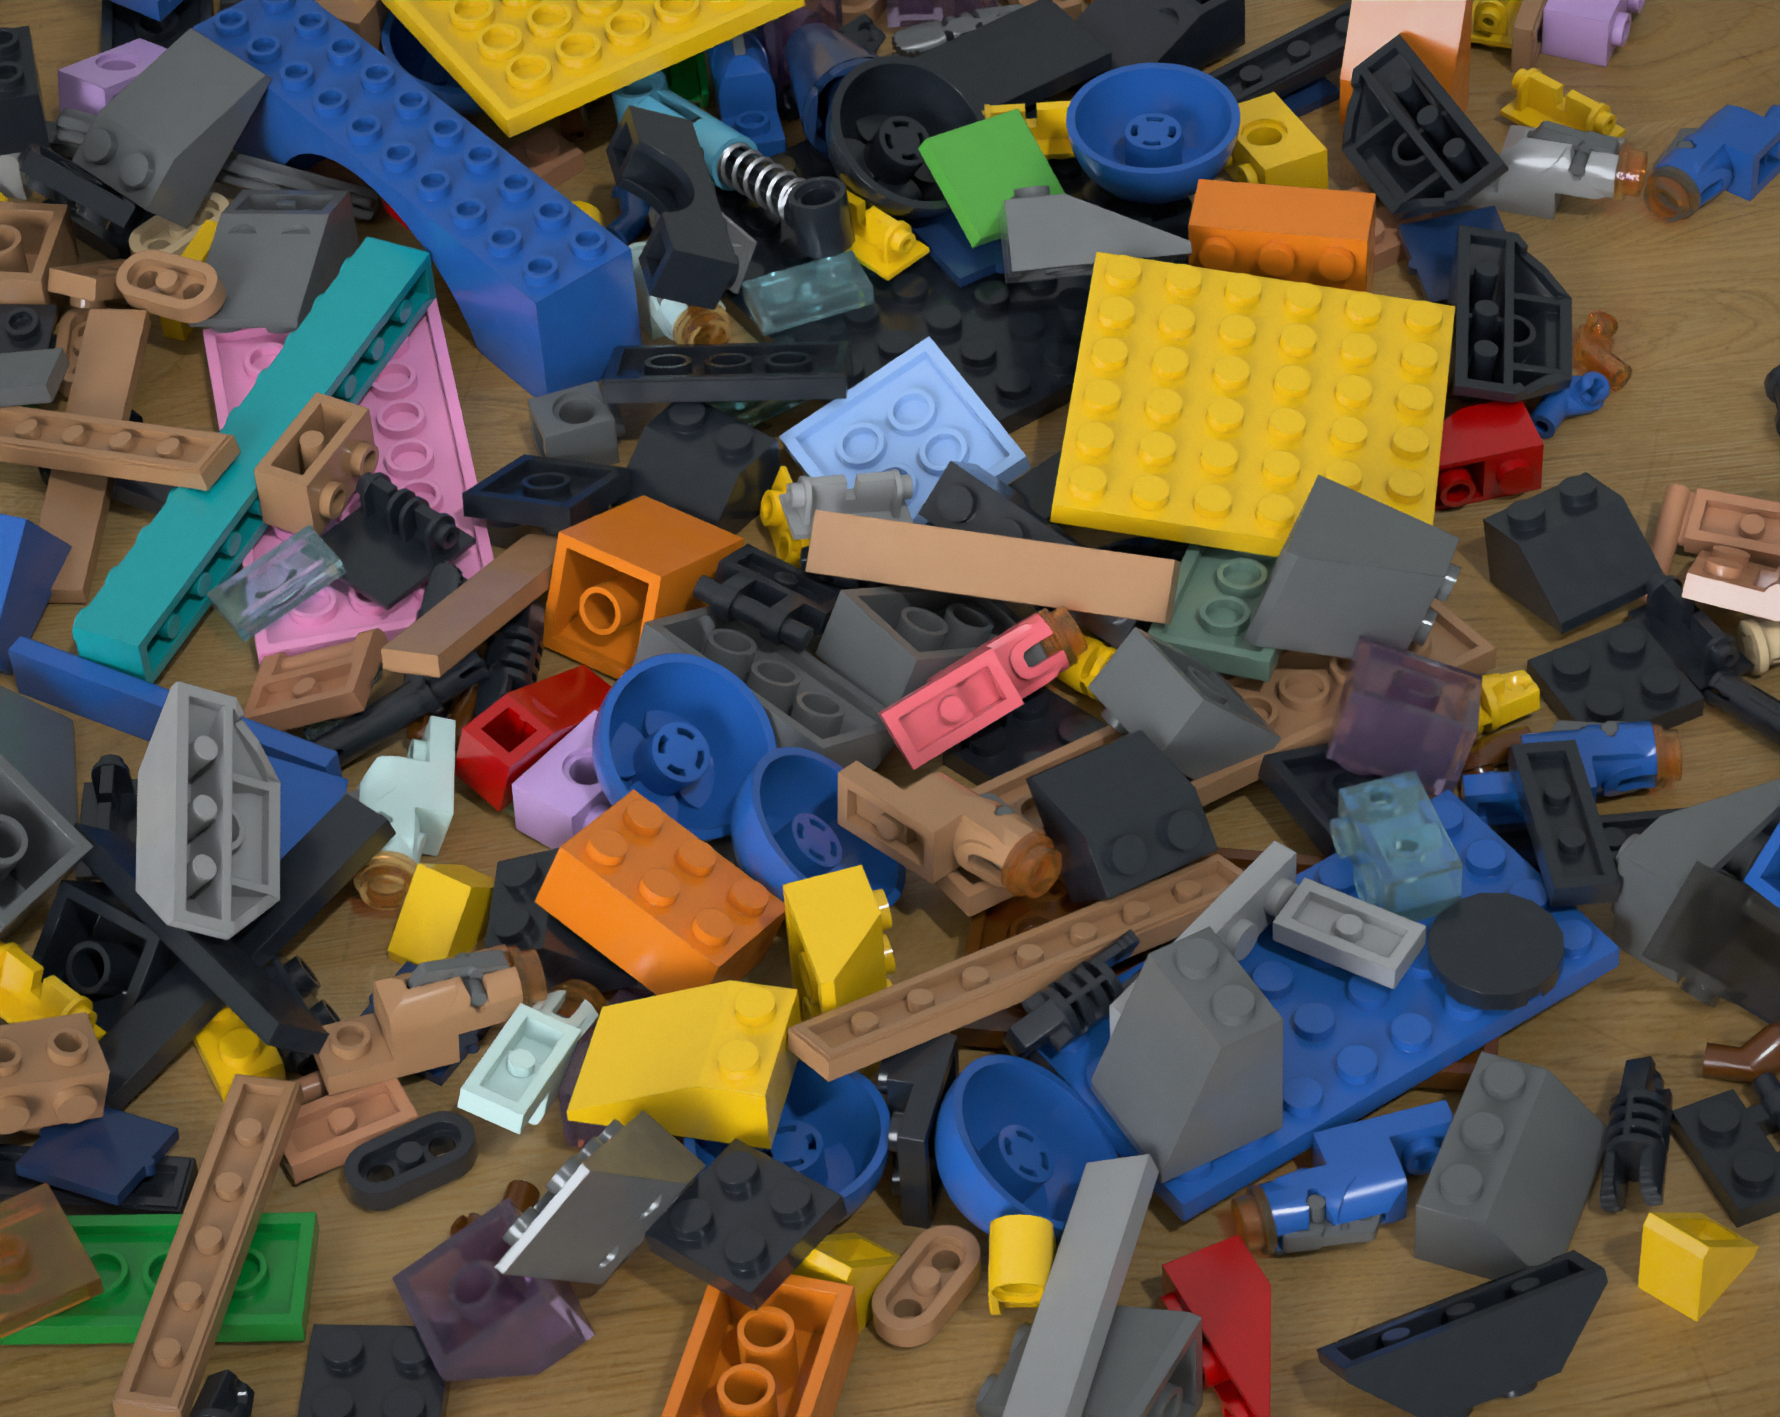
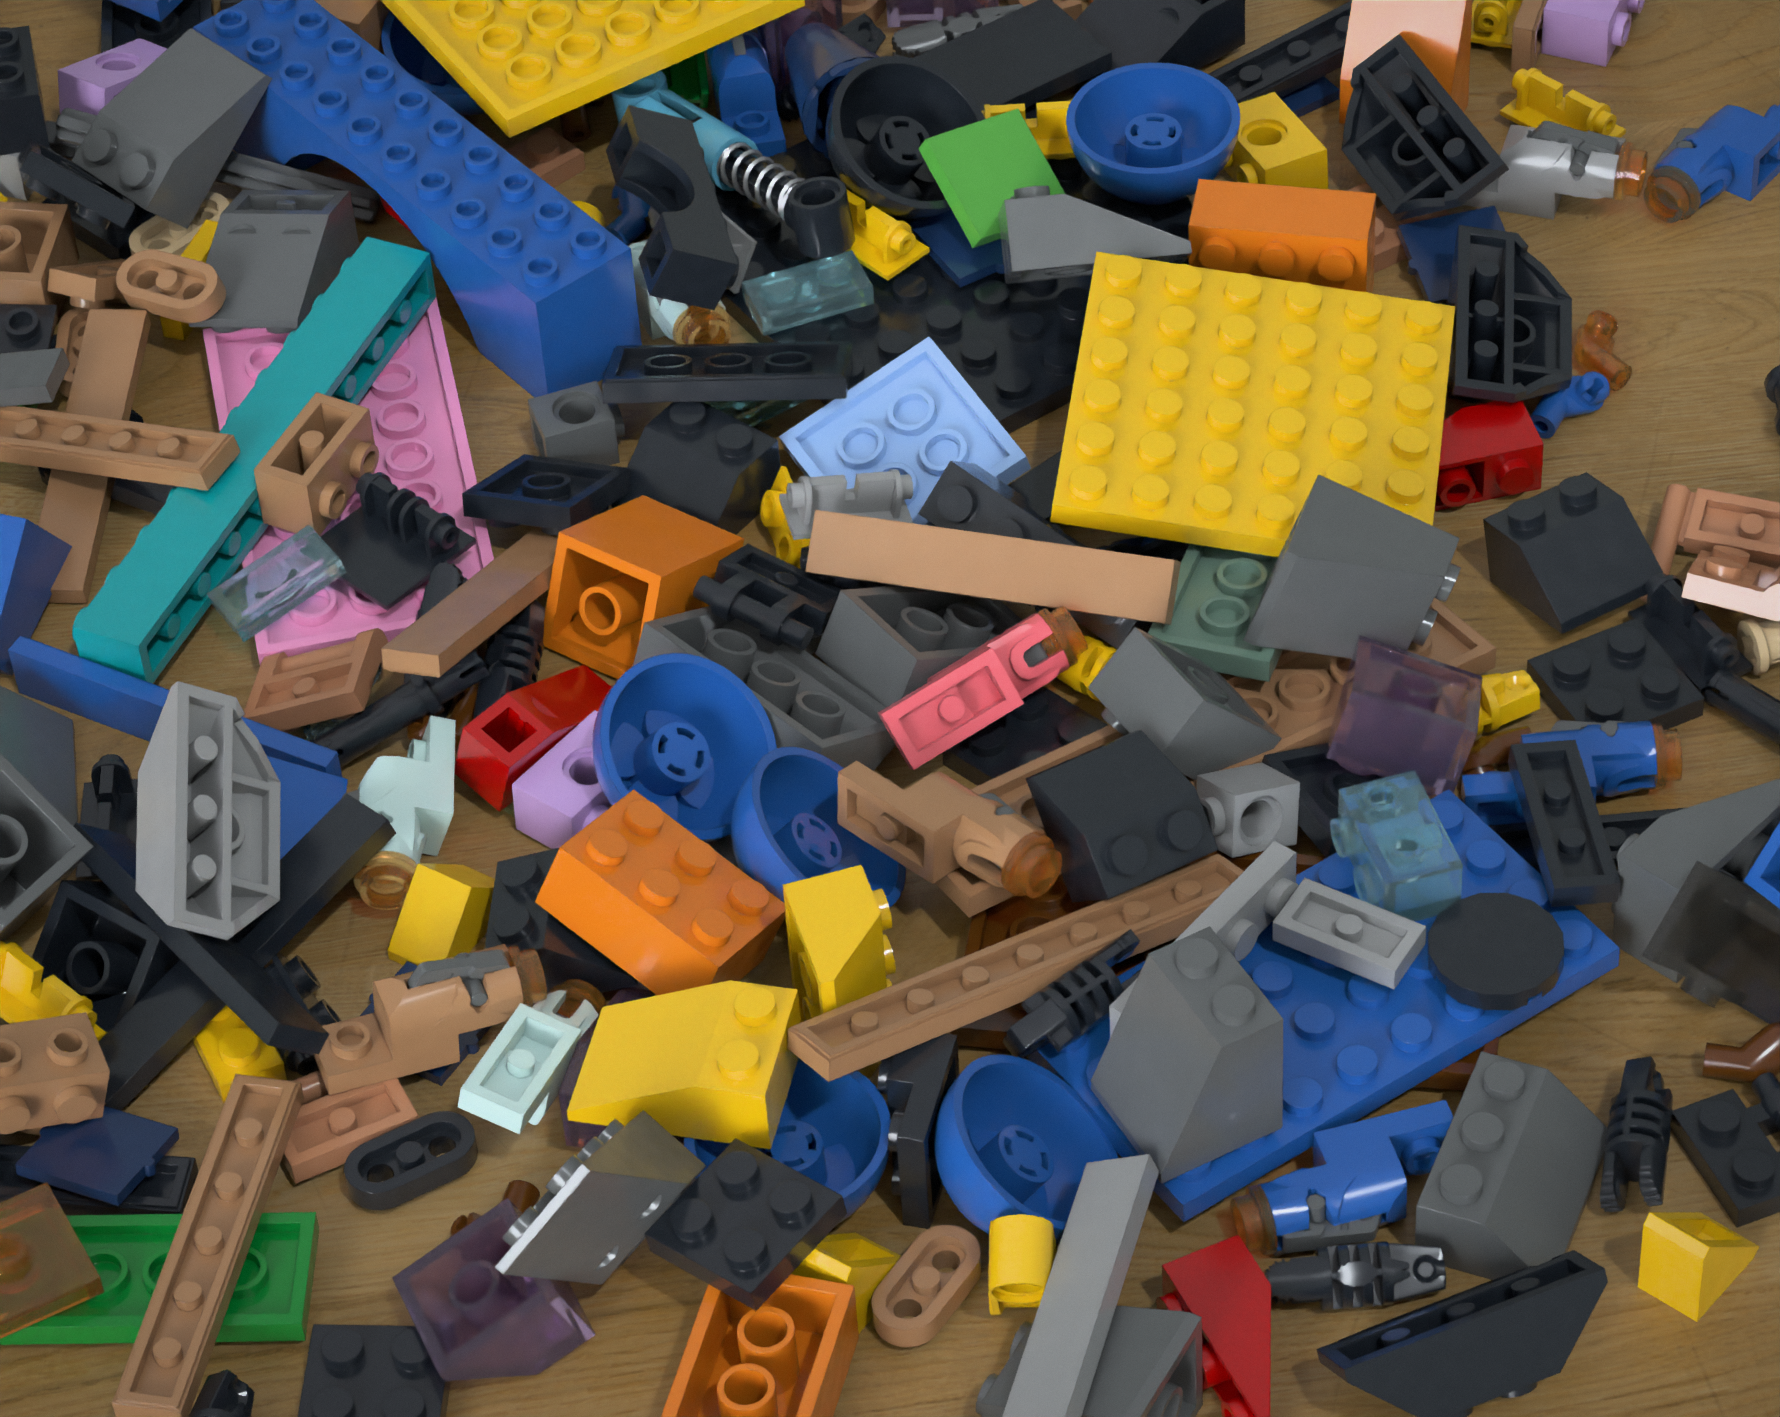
none -> light grey brick [1196,762,1300,858]
none -> black hinge [1264,1241,1446,1311]

